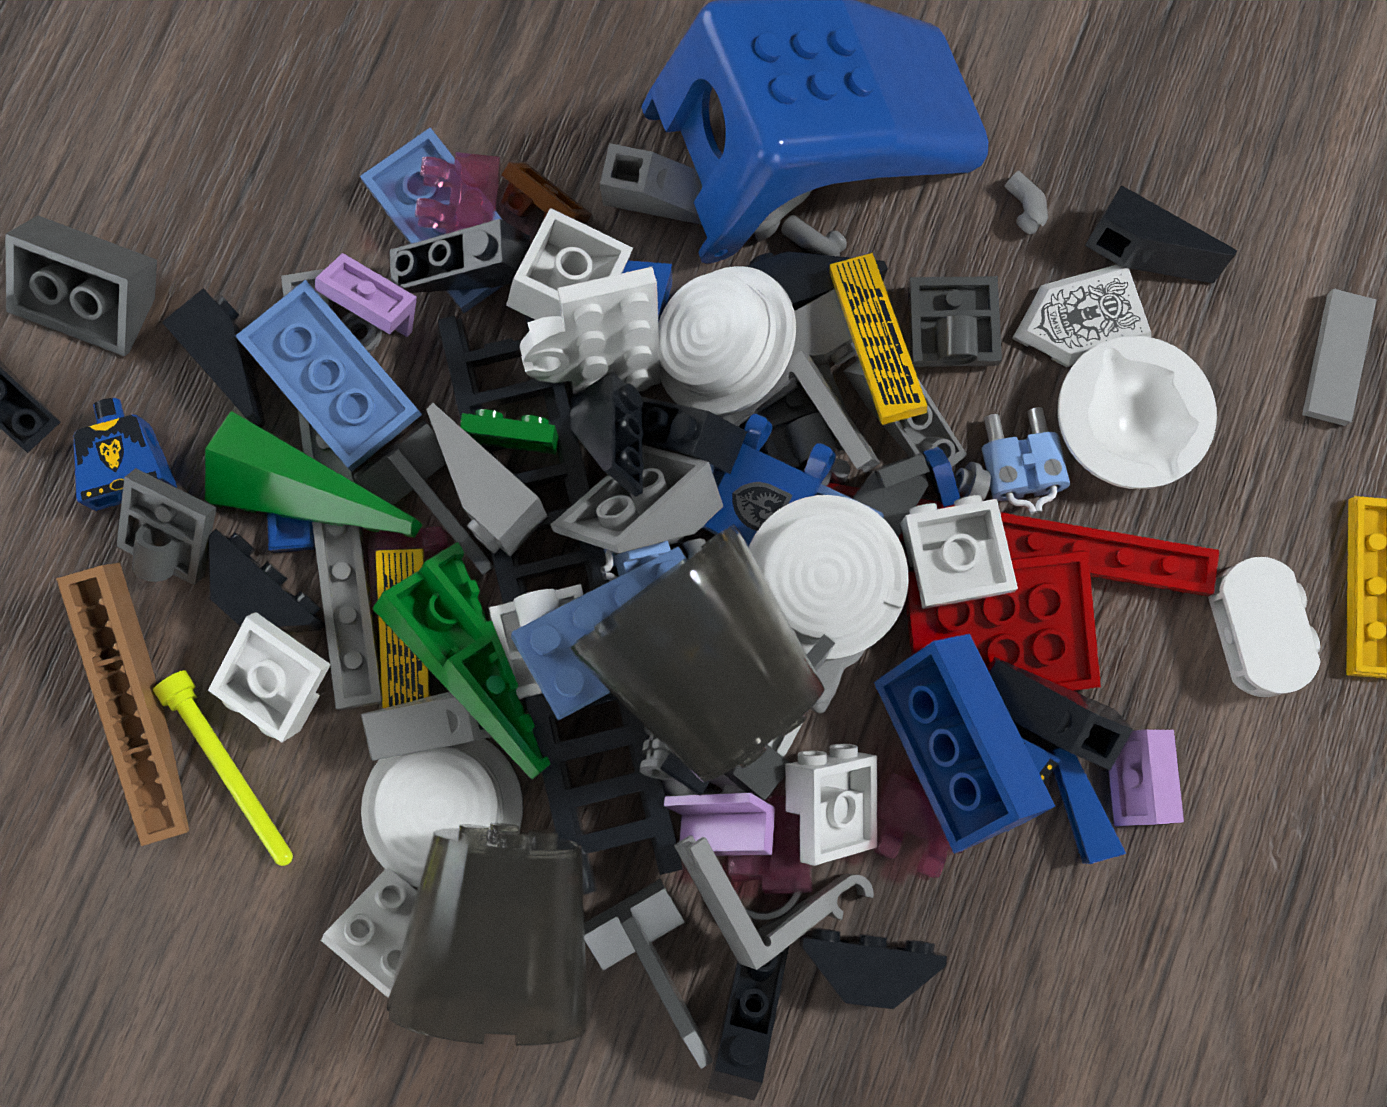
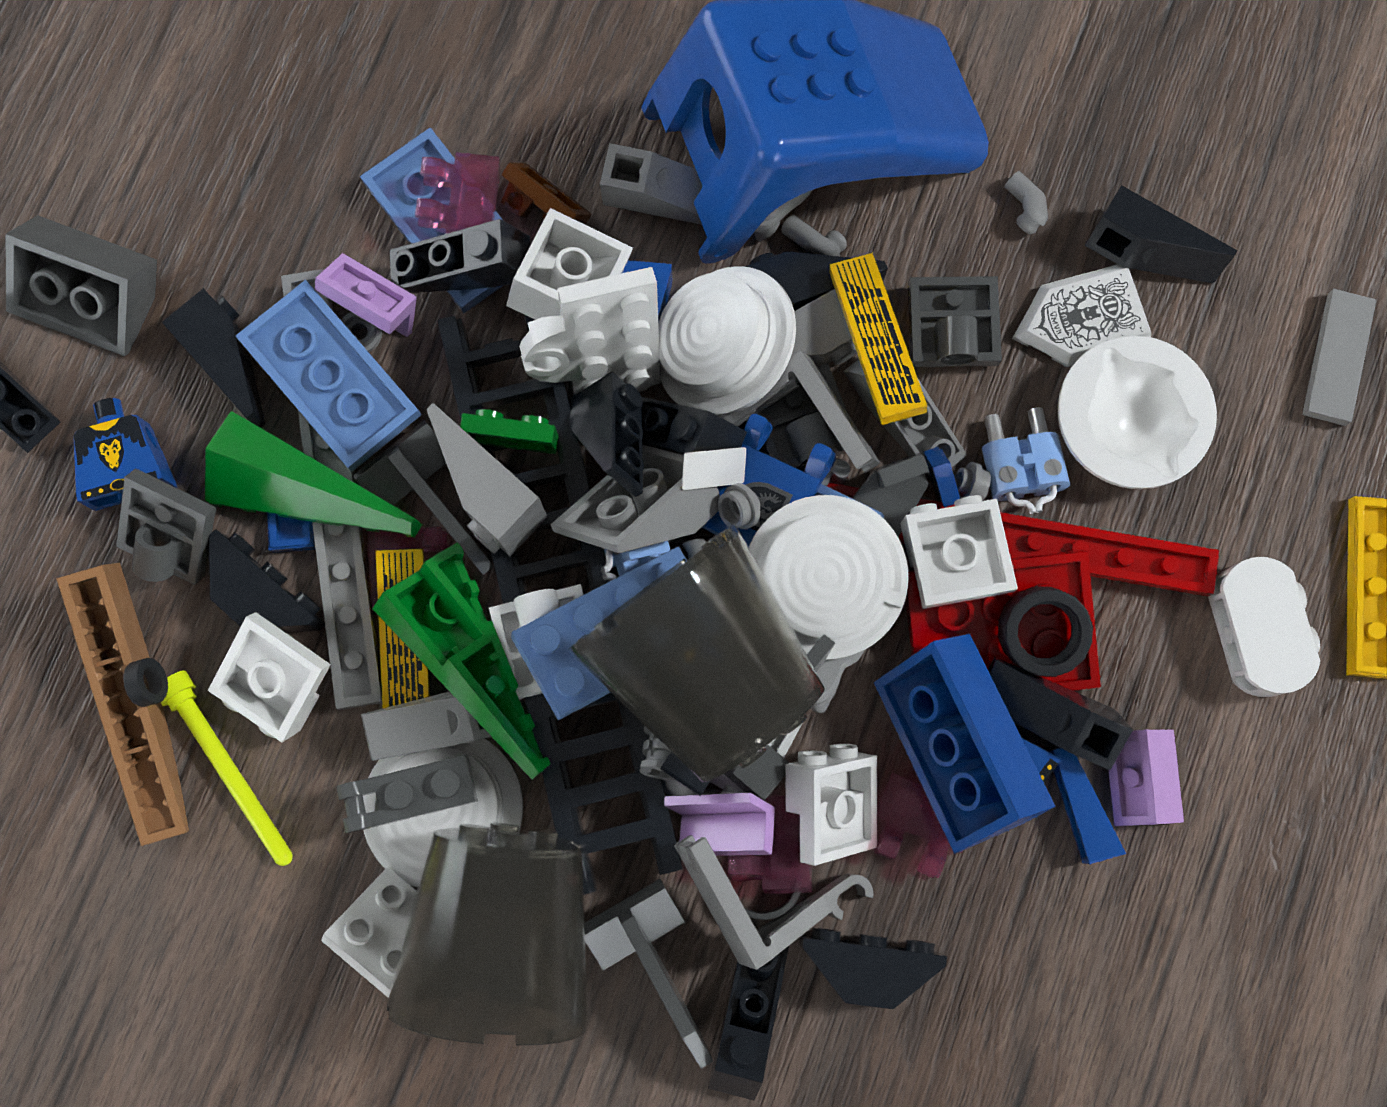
none -> black piece [123,658,168,707]
none -> dark grey plate [336,755,478,833]
none -> white sticker [682,447,746,491]
none -> light grey plate [718,483,760,529]
none -> black tyre [998,586,1093,677]

